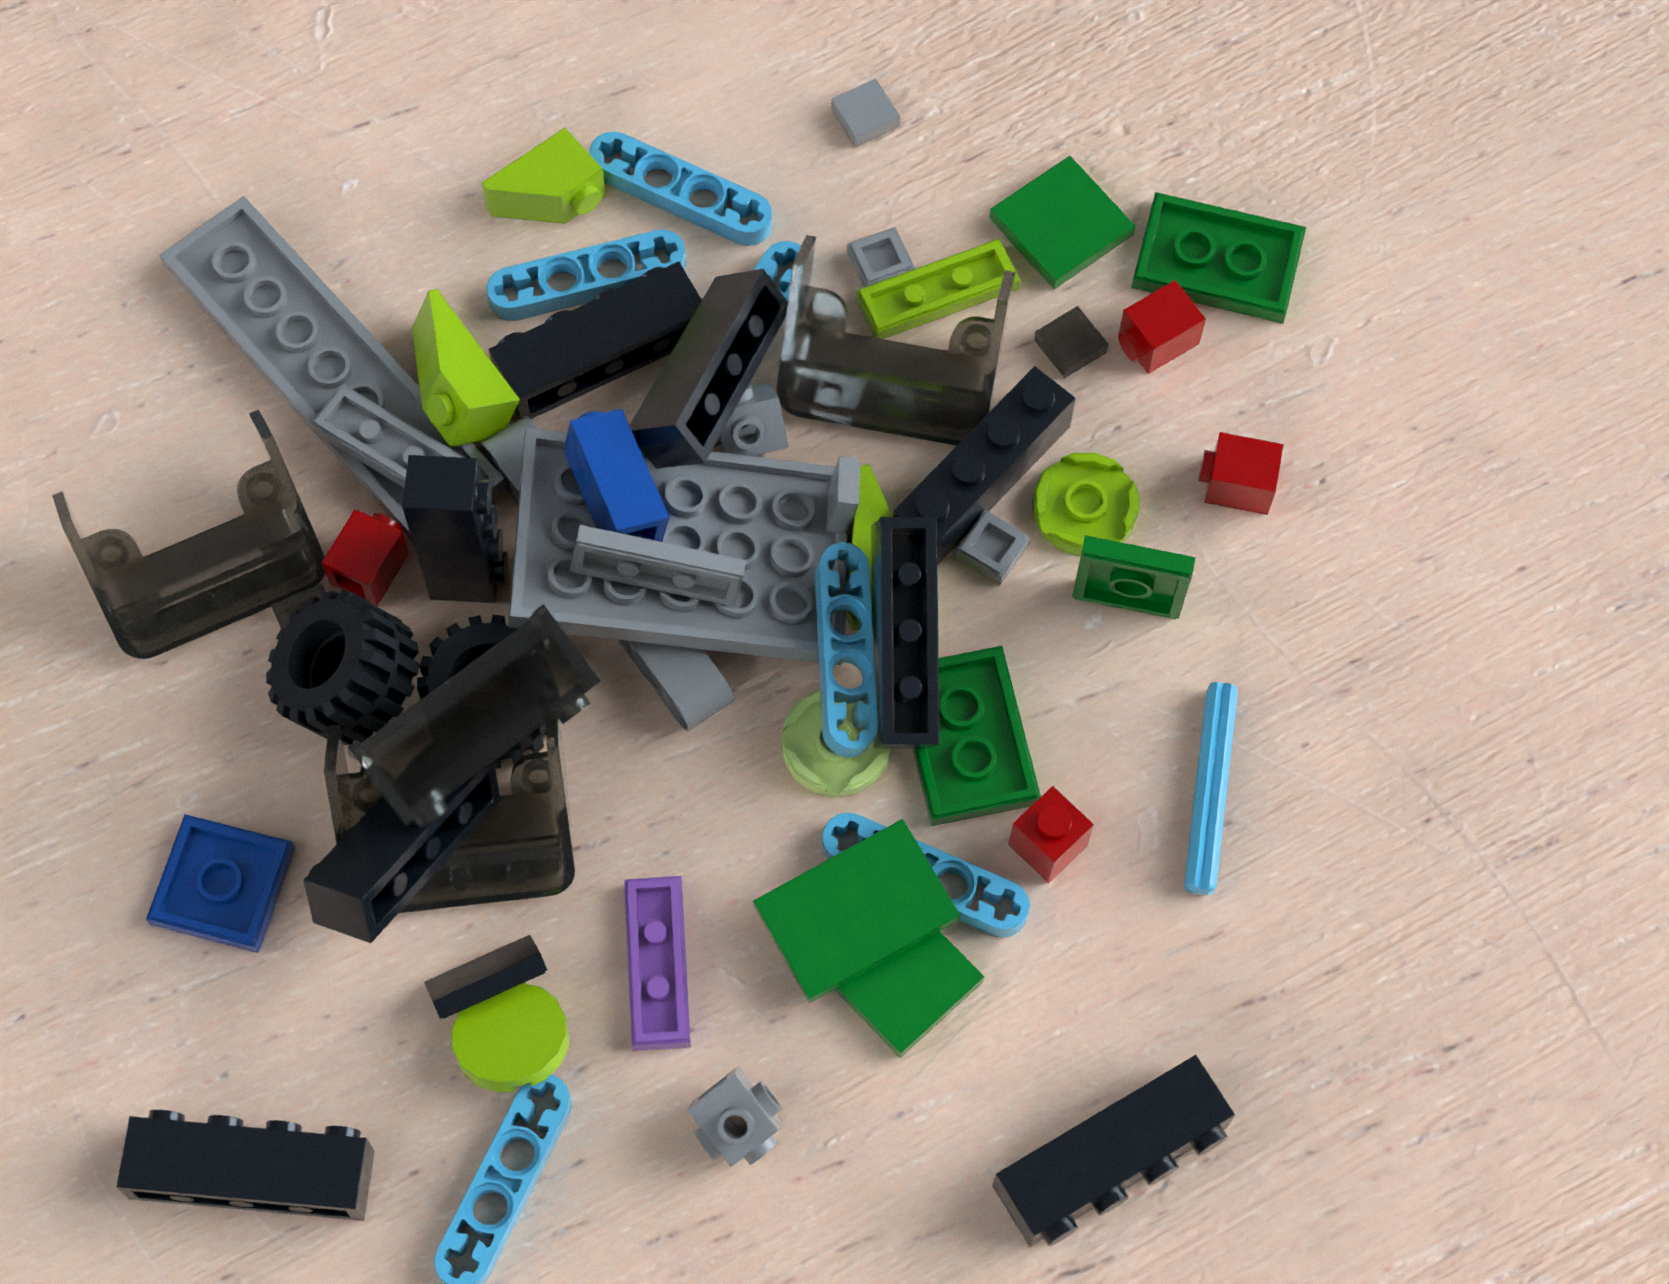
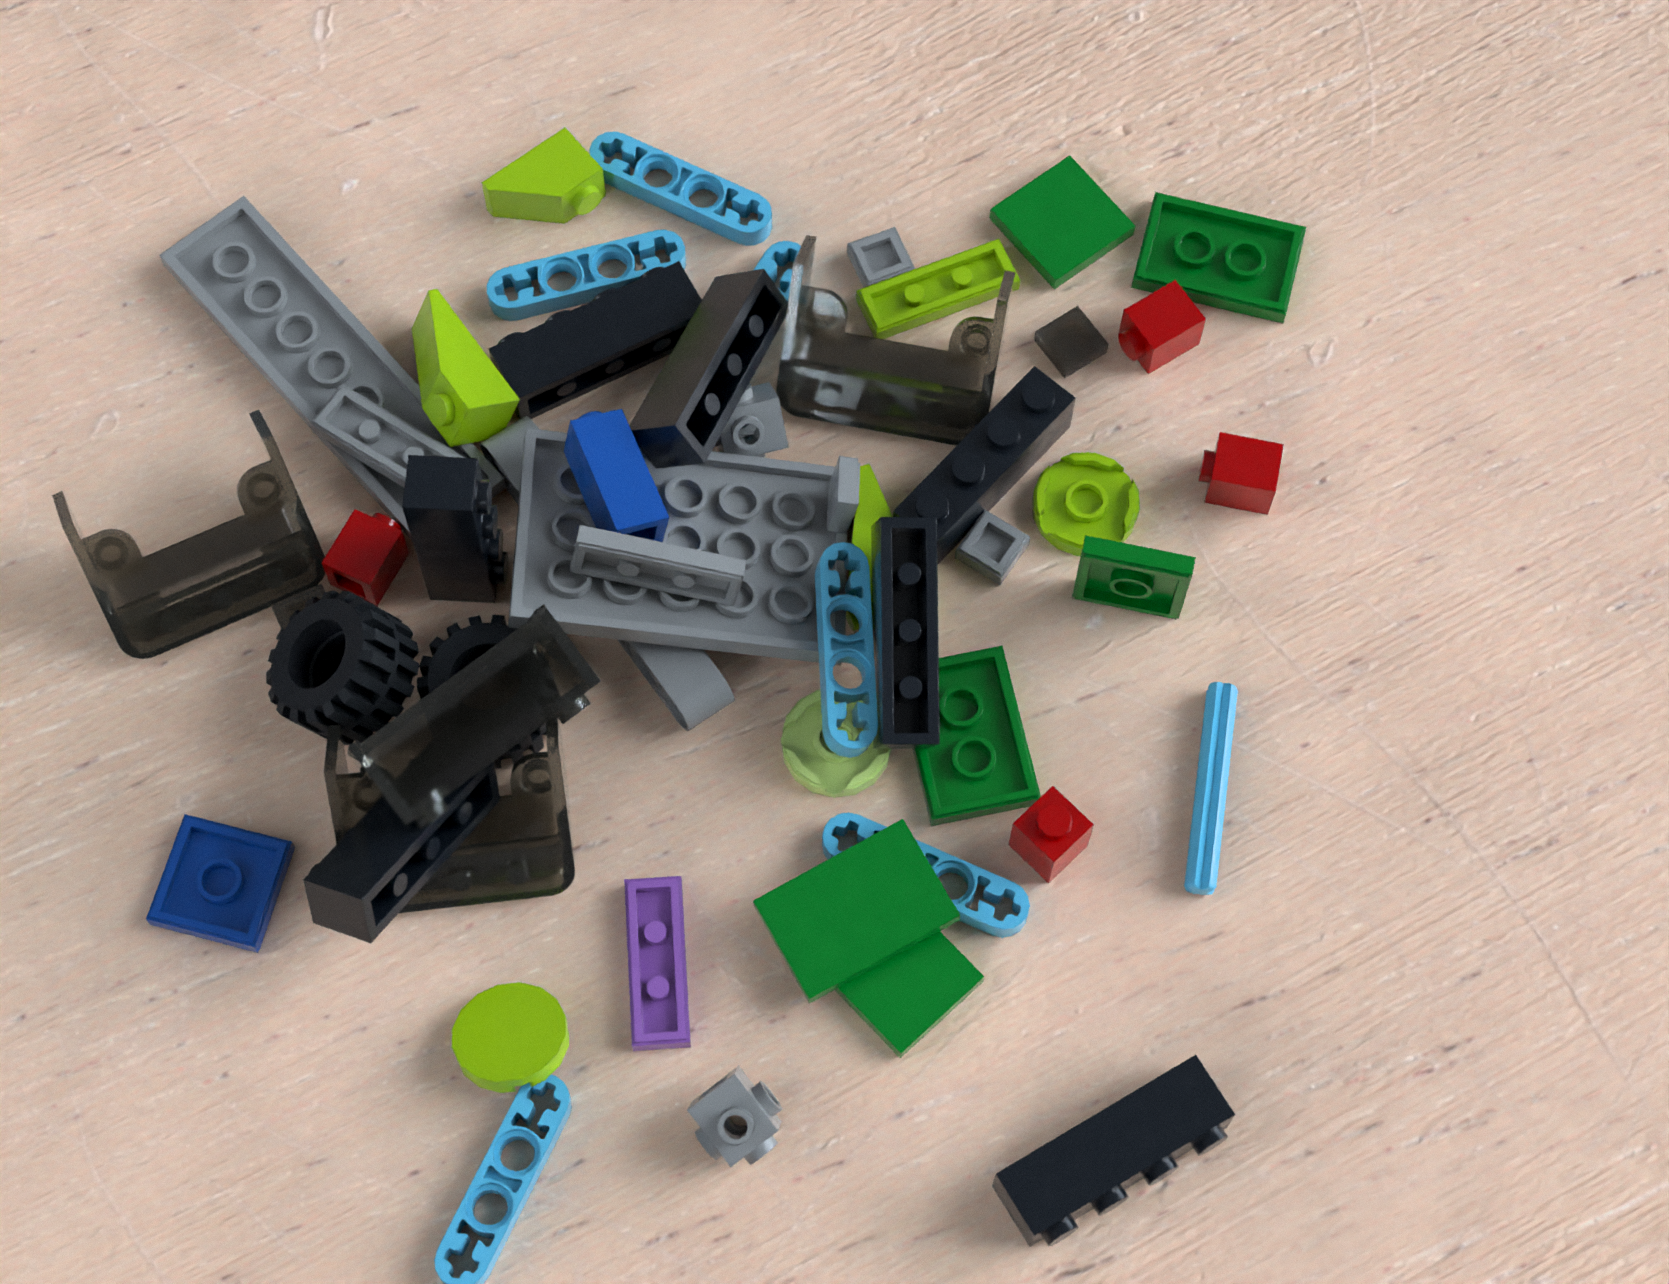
black brick [116,1110,375,1221] -> none
black tile [424,935,547,1019] -> none
light grey tile [831,78,900,147] -> none

